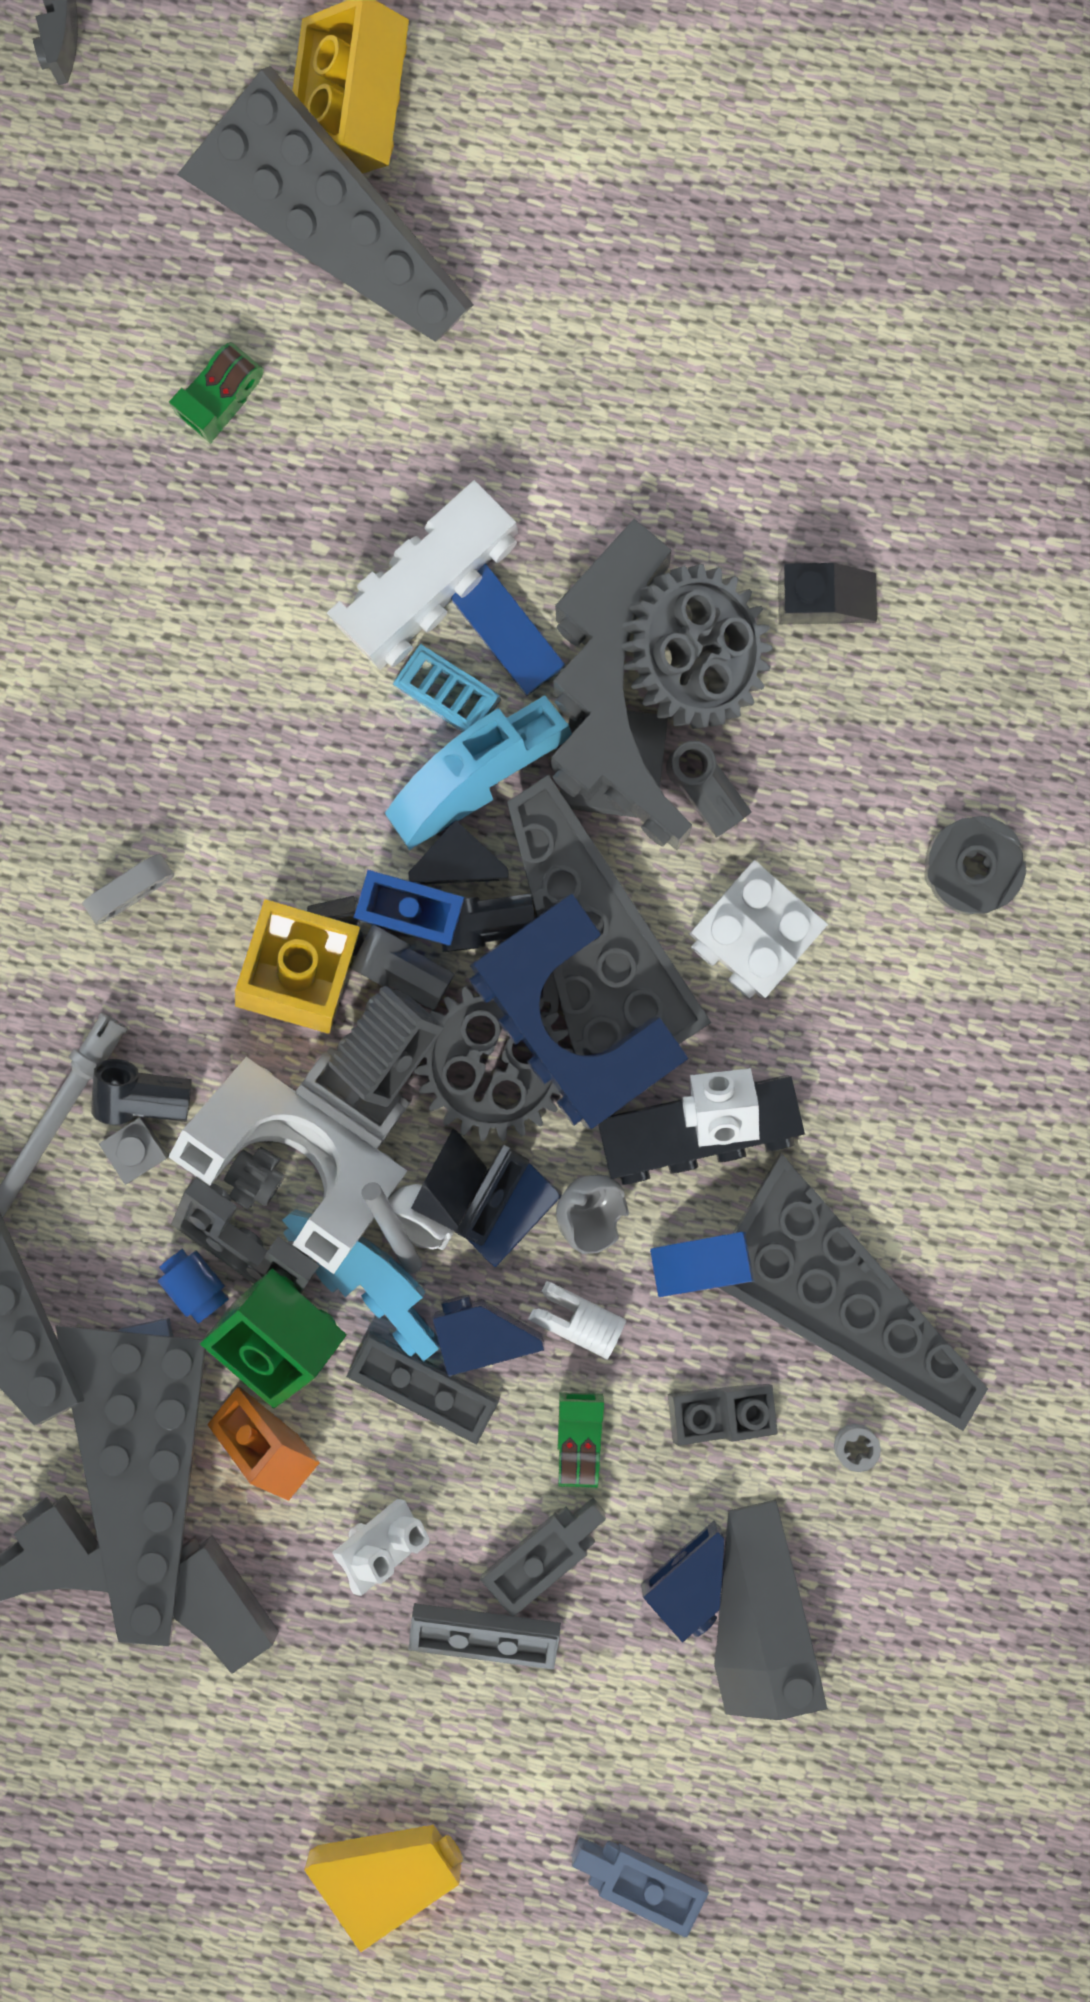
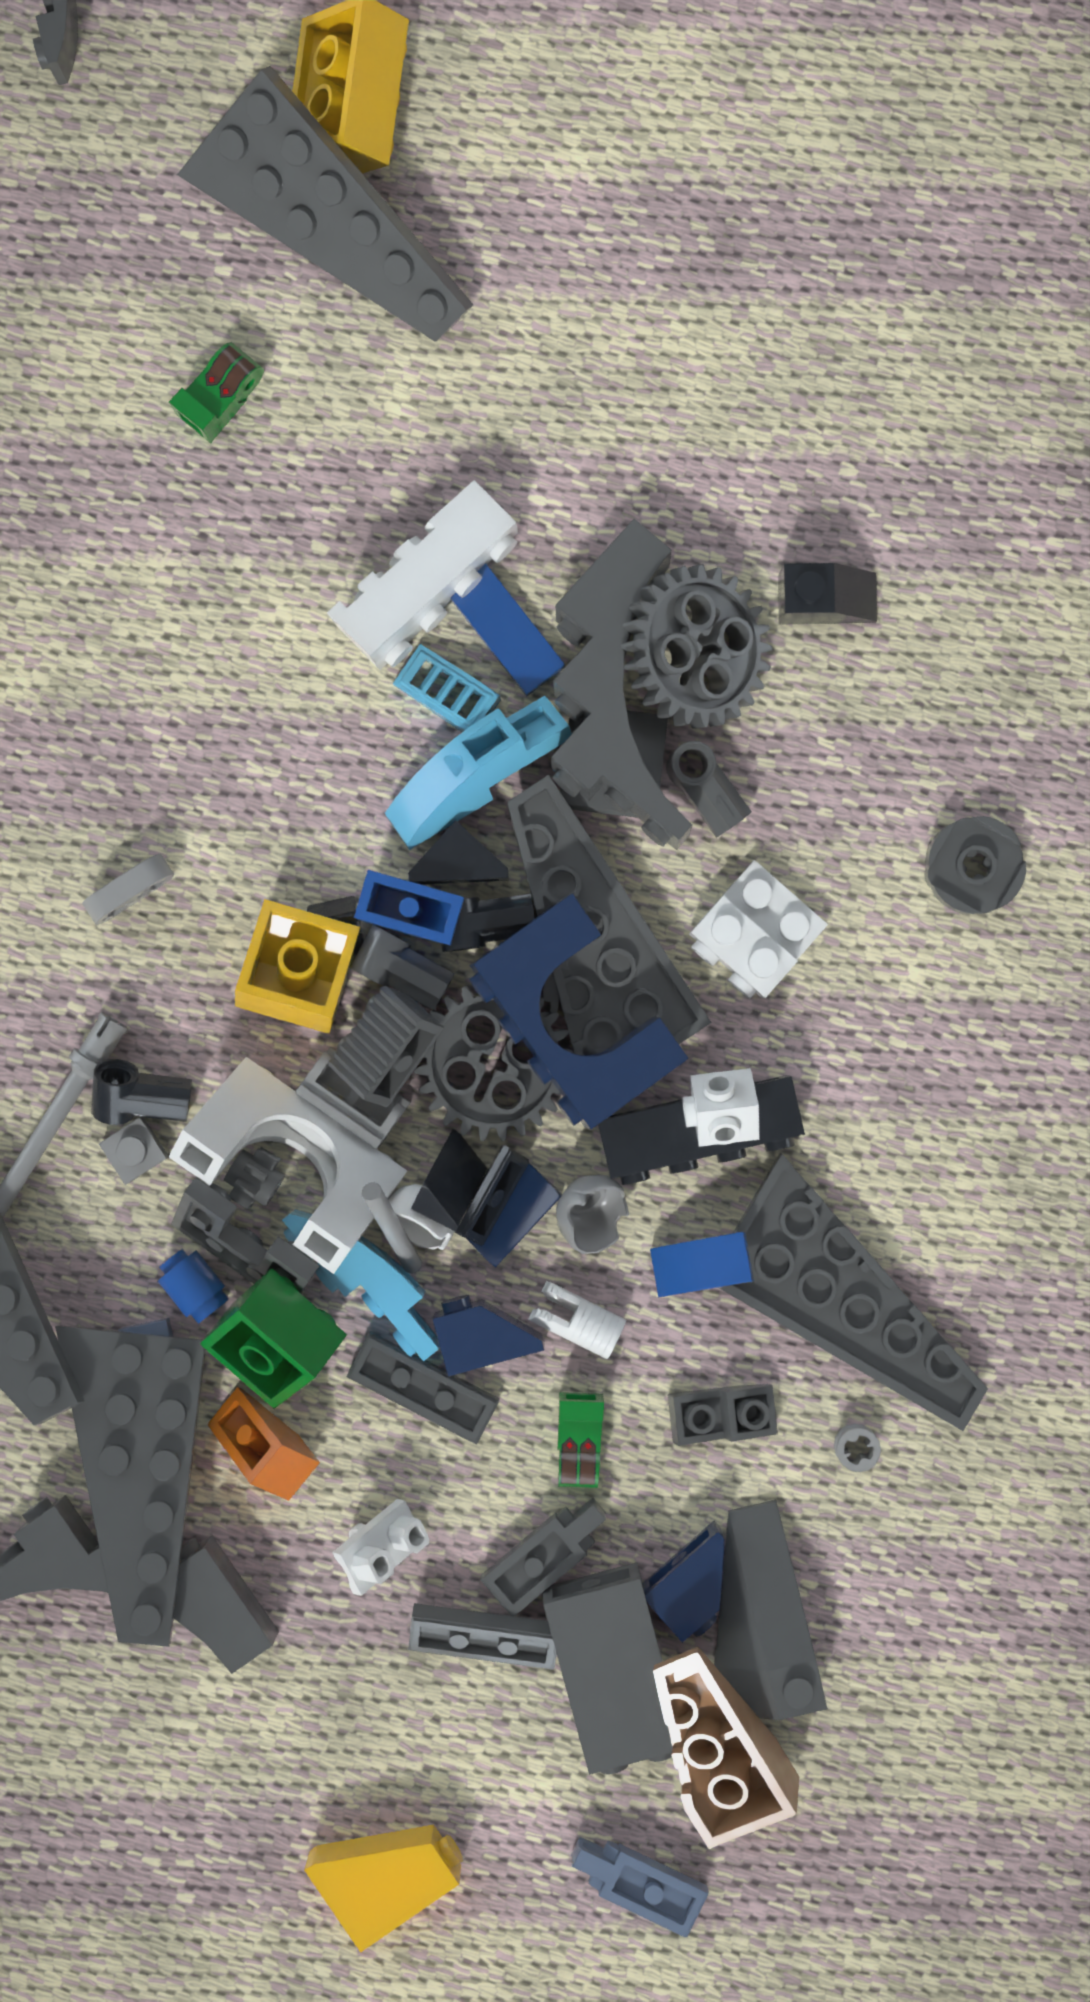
none -> dark grey panel [543,1562,673,1775]
none -> medium nougat wedge [653,1647,800,1849]

